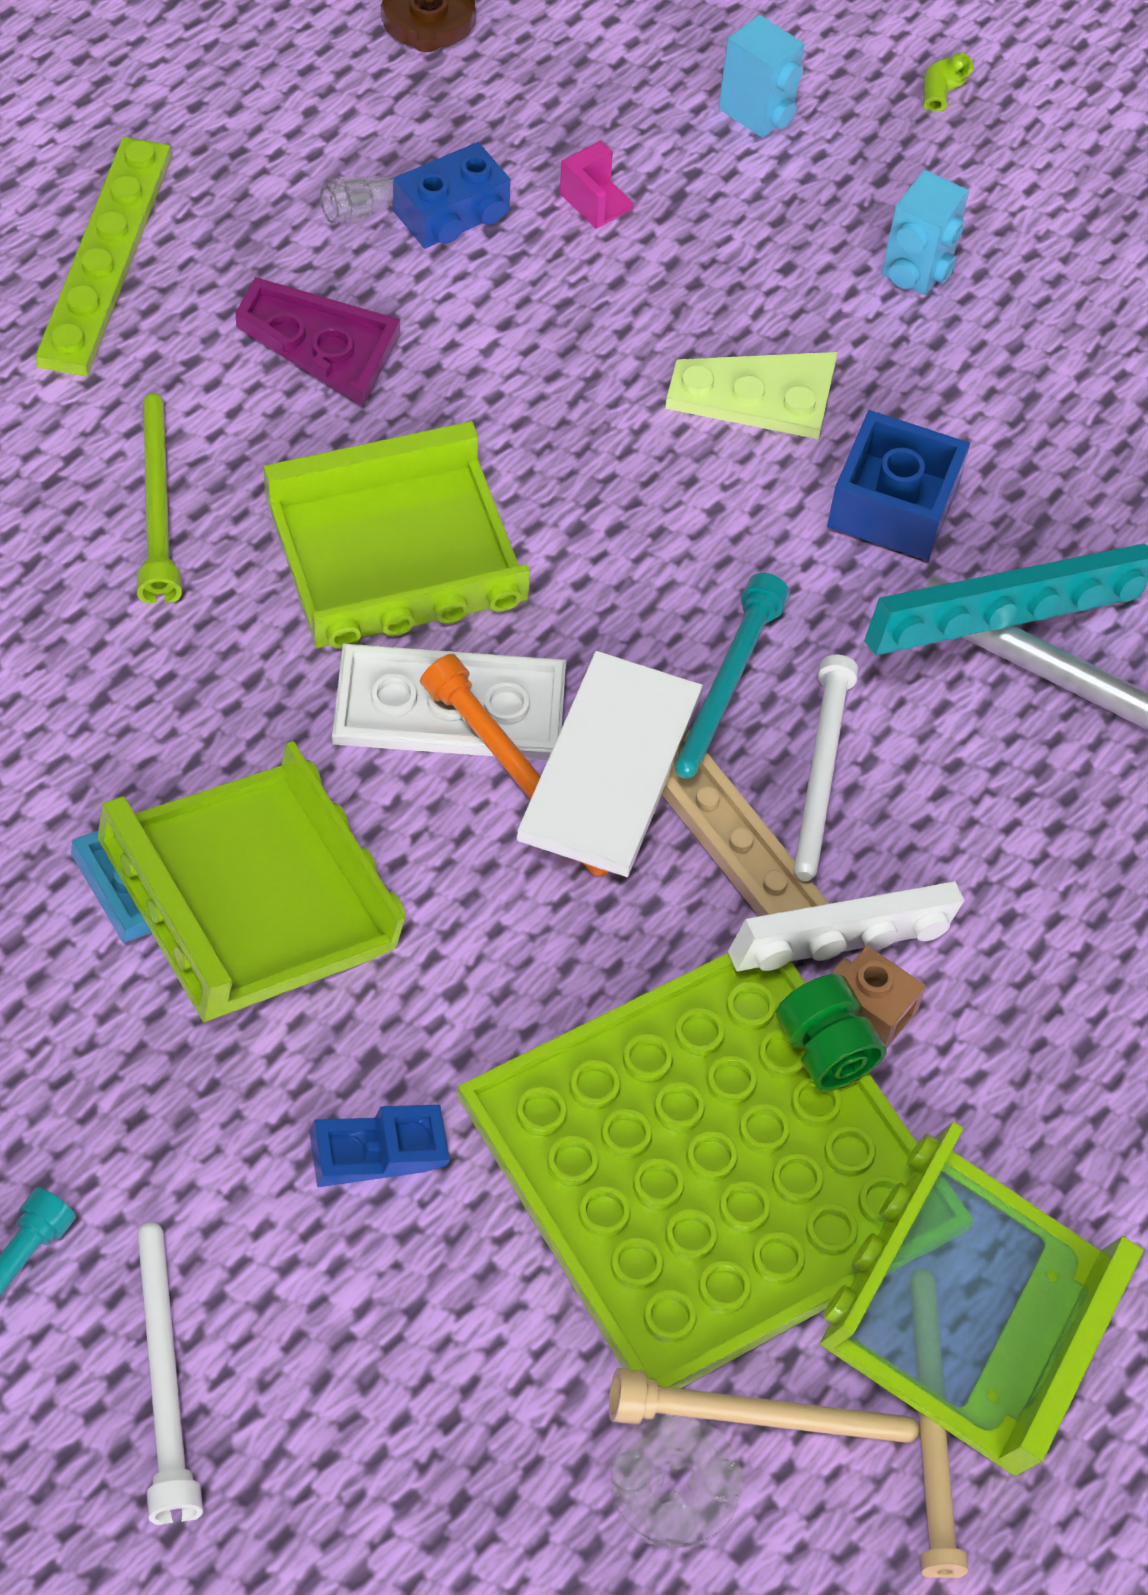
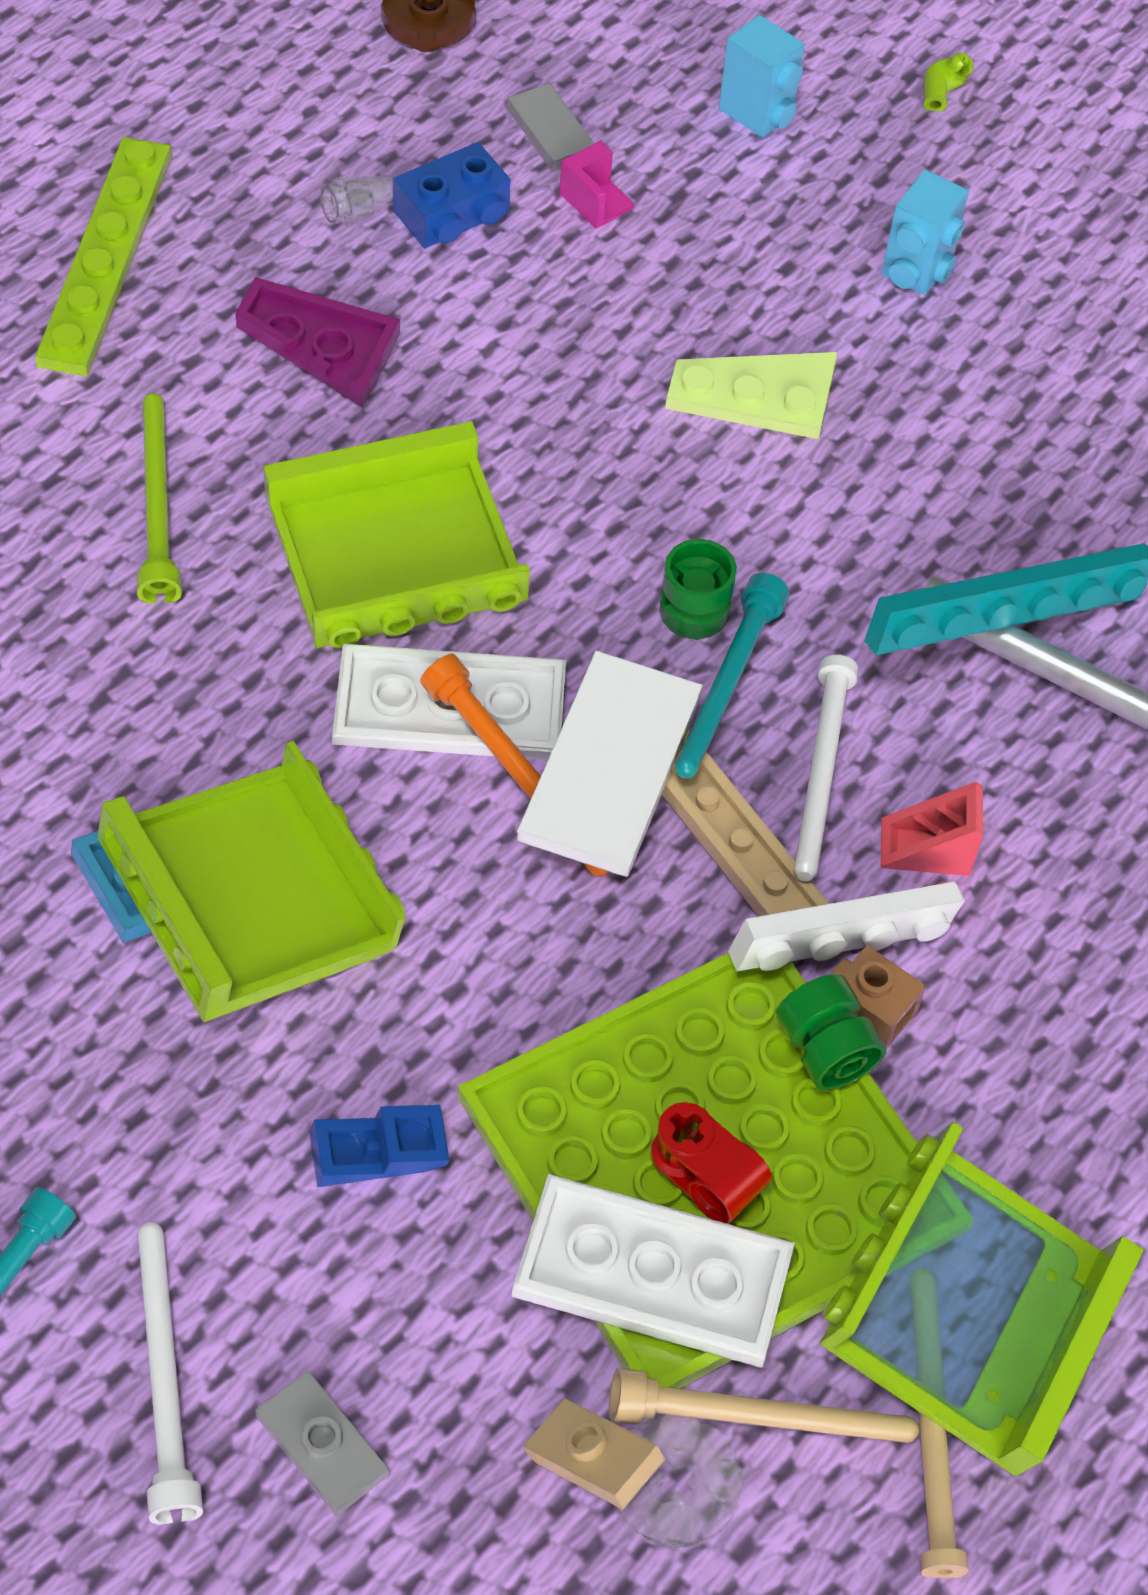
blue brick [827,410,970,561] -> none
none -> light grey plate [255,1370,389,1517]
none -> light grey tile [507,83,594,172]
none -> white tile [512,1174,795,1368]
none -> tan plate [523,1398,665,1510]
none -> red piece [650,1102,772,1224]
none -> green wheel [659,538,737,640]
none -> coral slope [881,781,983,876]

